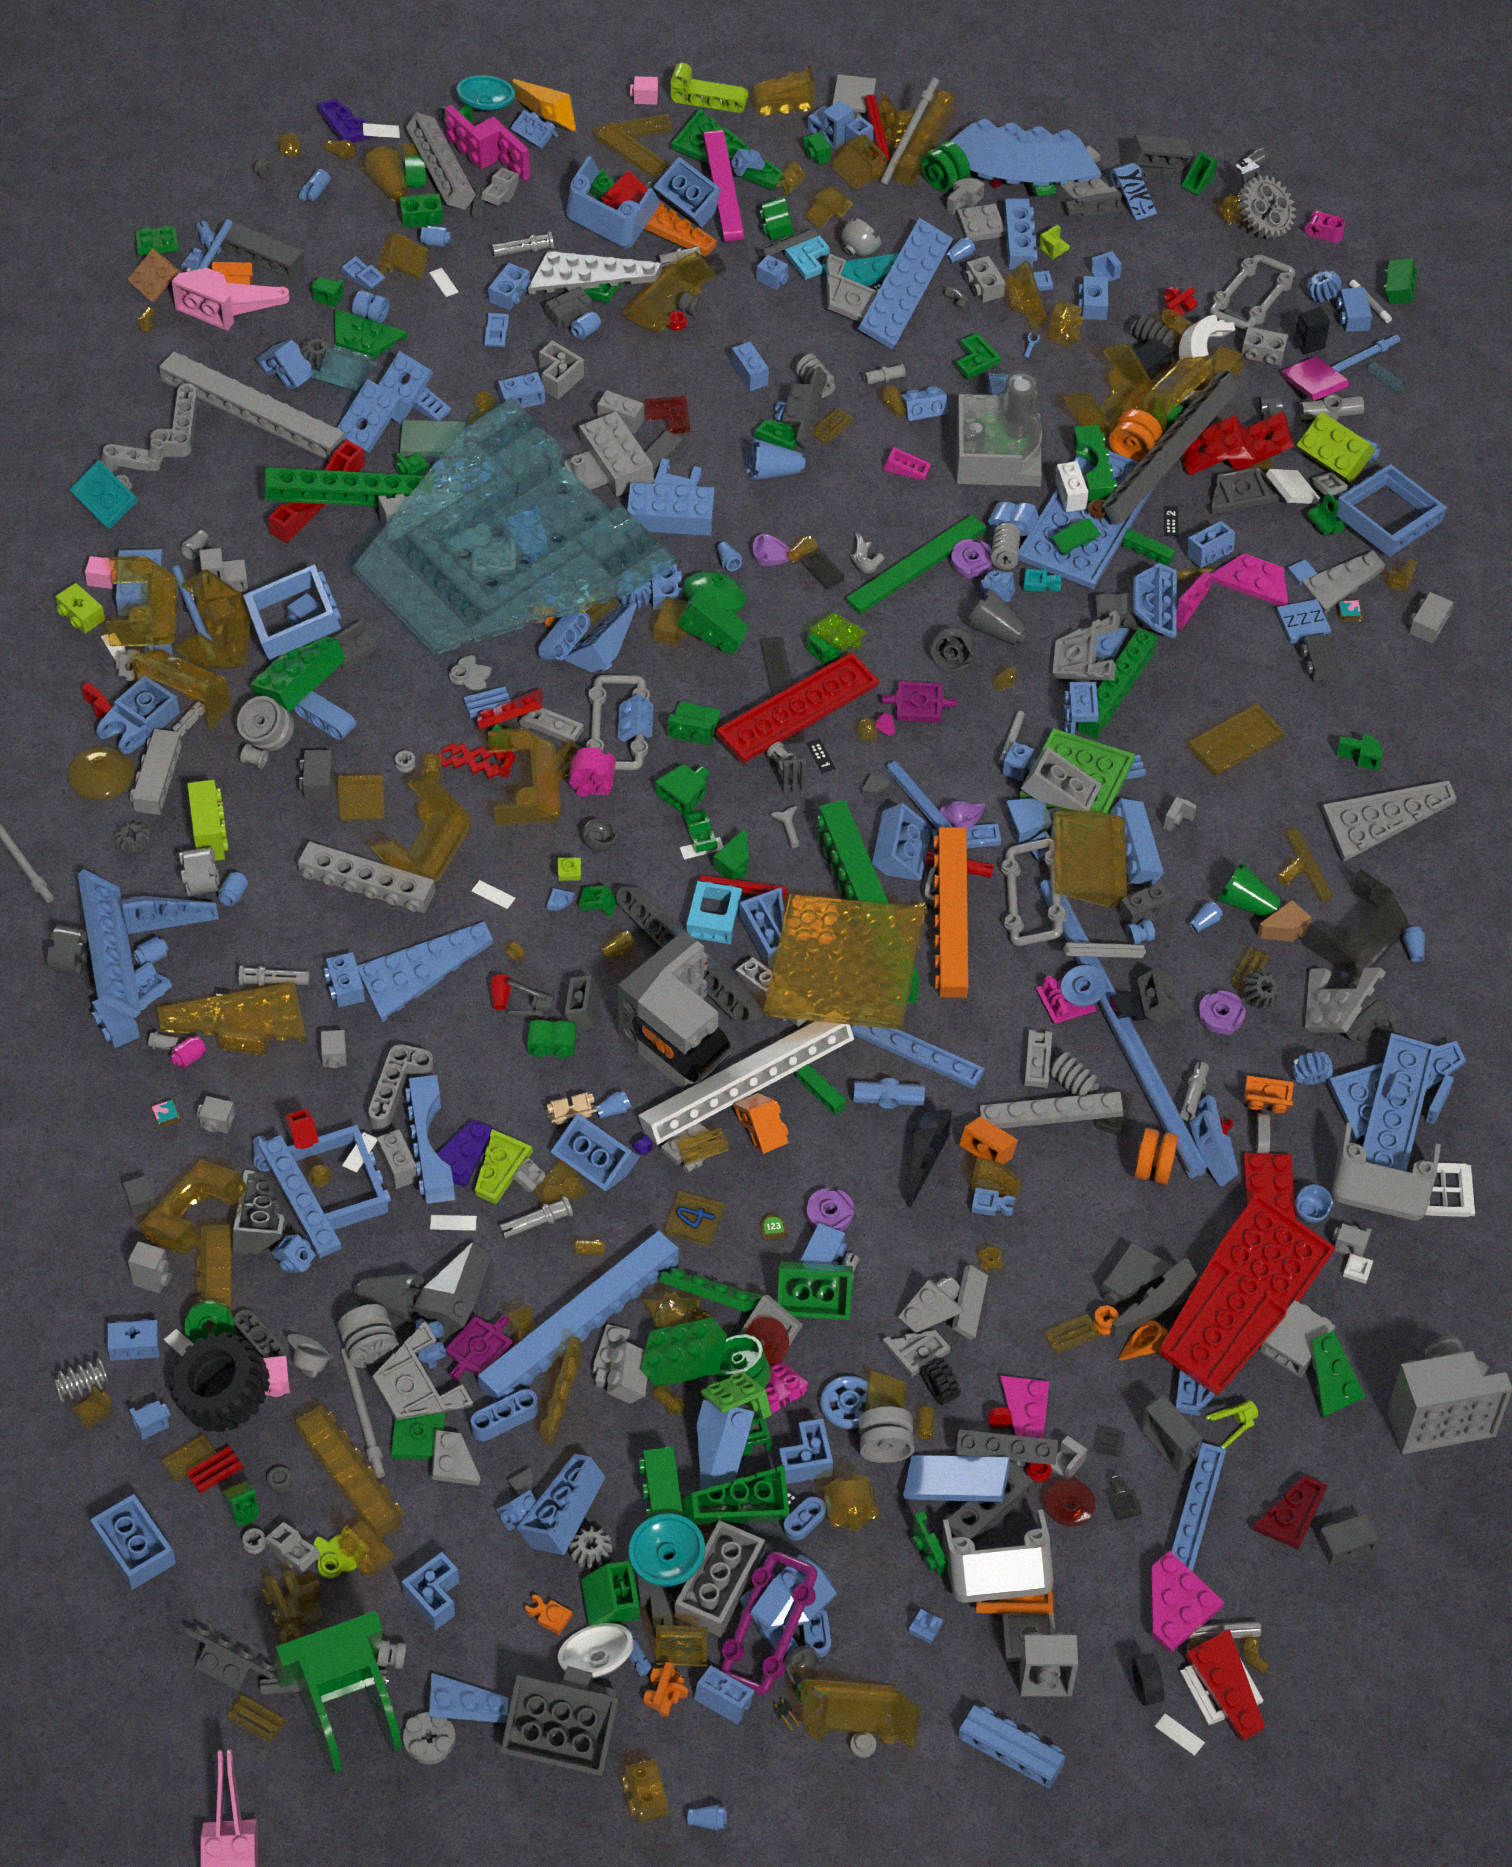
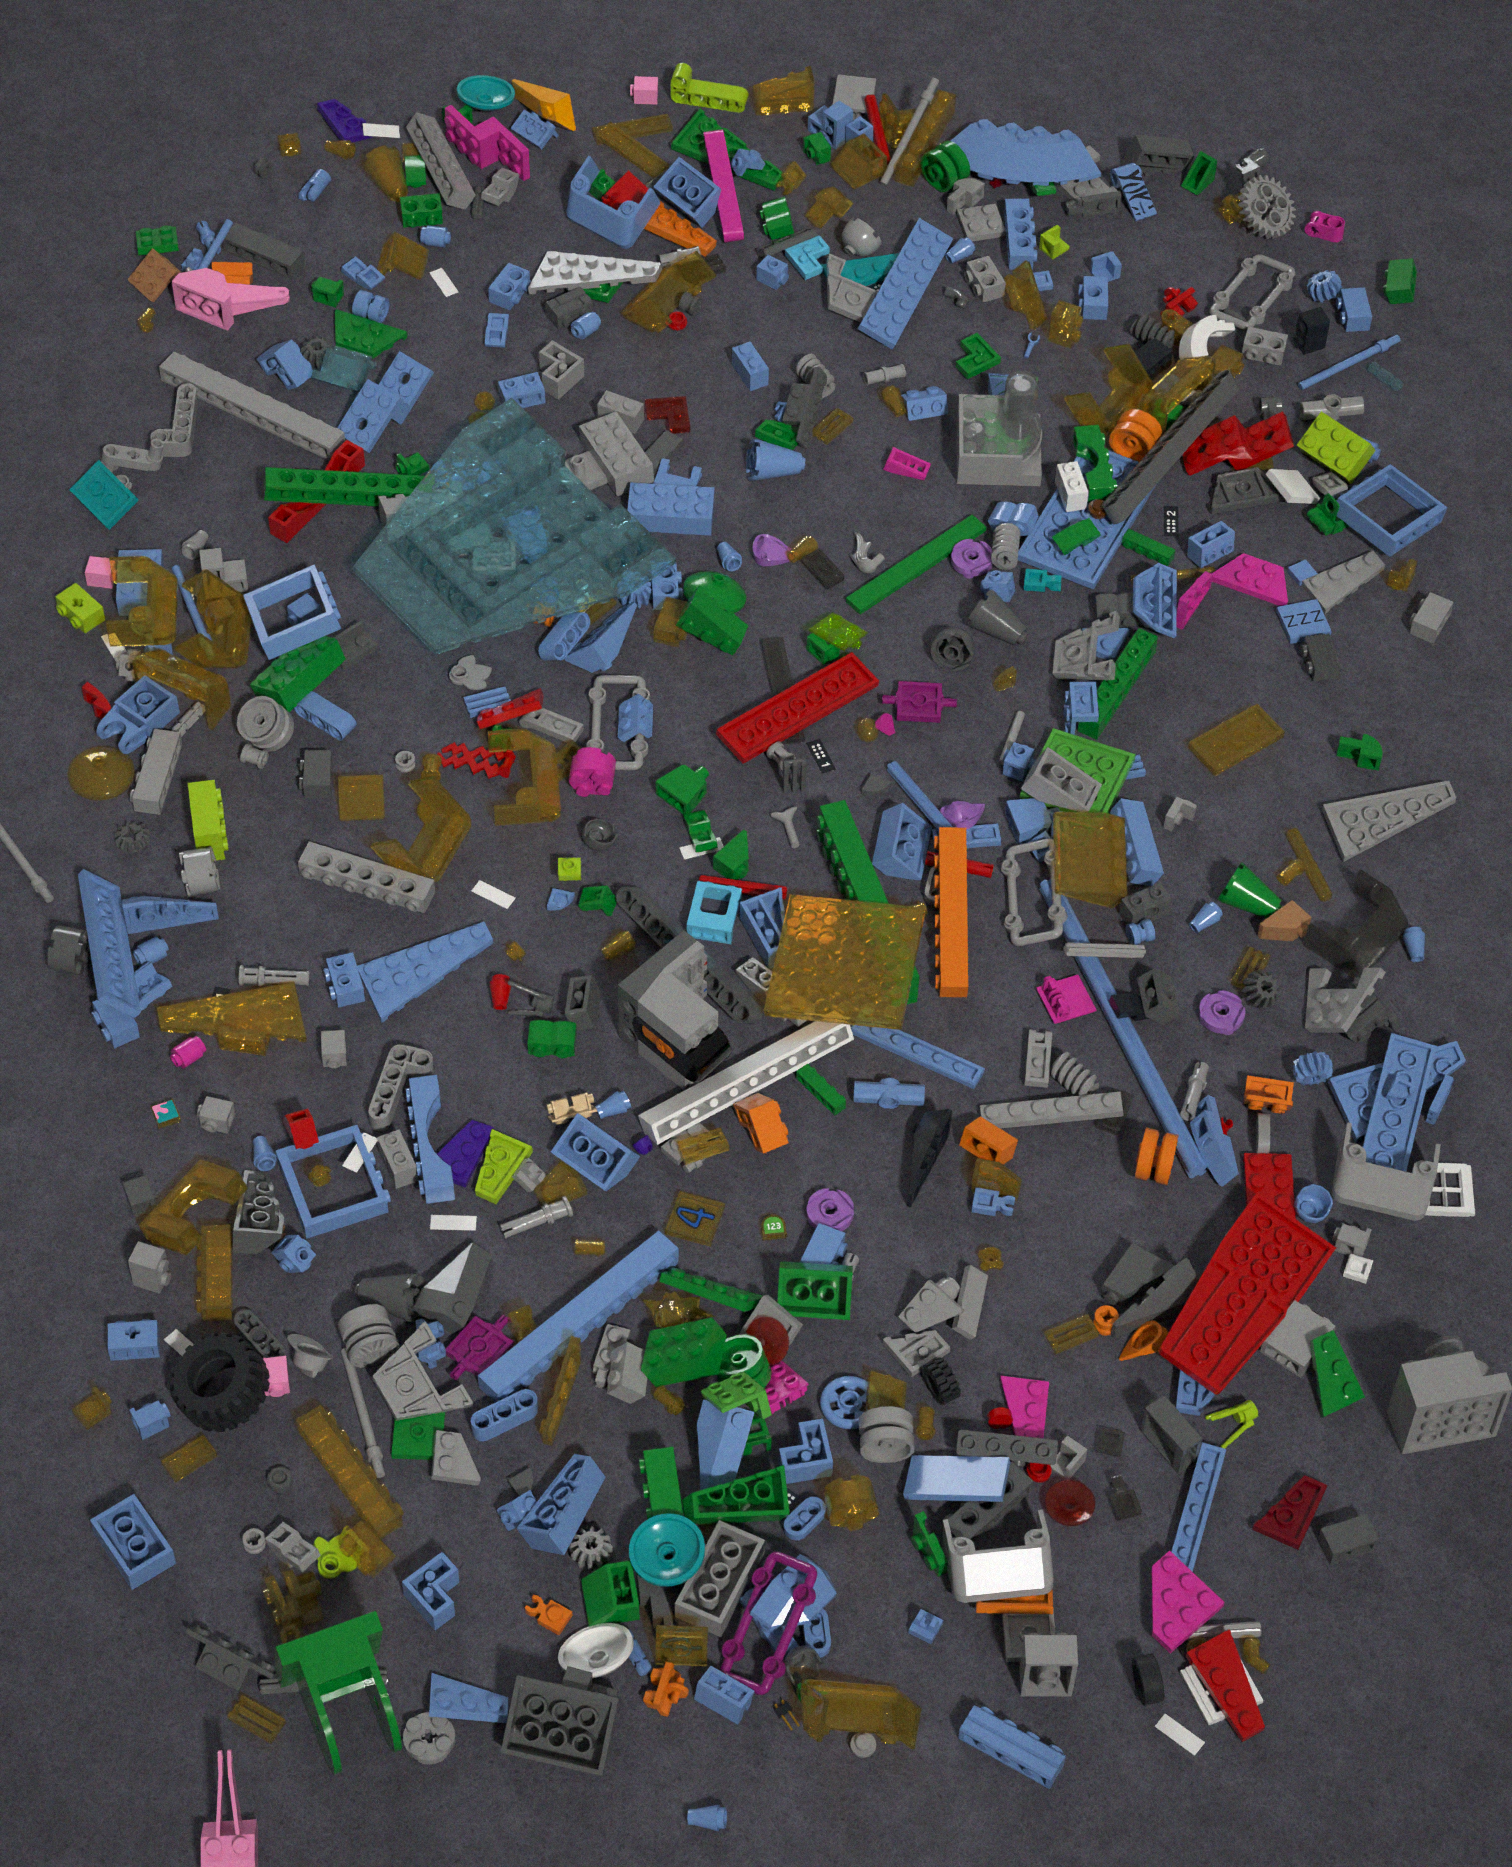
light grey piece [53,1358,109,1403] -> none
light grey pin [148,1031,179,1050] -> none
green plate [184,1301,234,1344] -> none
red tile [186,1446,243,1494] -> none
medium blue brick [218,872,249,906] -> none
green slope [222,1481,260,1526] -> none
medium blue plate [259,1135,342,1258] -> none
light grey wheel [377,1640,407,1669] -> none
sand green tile [400,420,465,457] -> none
medium blue slope [412,387,451,421] -> none
light grey pin [492,231,554,257] -> none
clear yellow brick [621,1759,669,1824] -> none
green bracket [668,702,721,746] -> none
medium blue dish [1061,965,1107,1007] -> none
dark pink tile [1281,356,1349,401] -> none
tile [1337,600,1362,622] -> none
bar [1349,280,1392,323] -> none

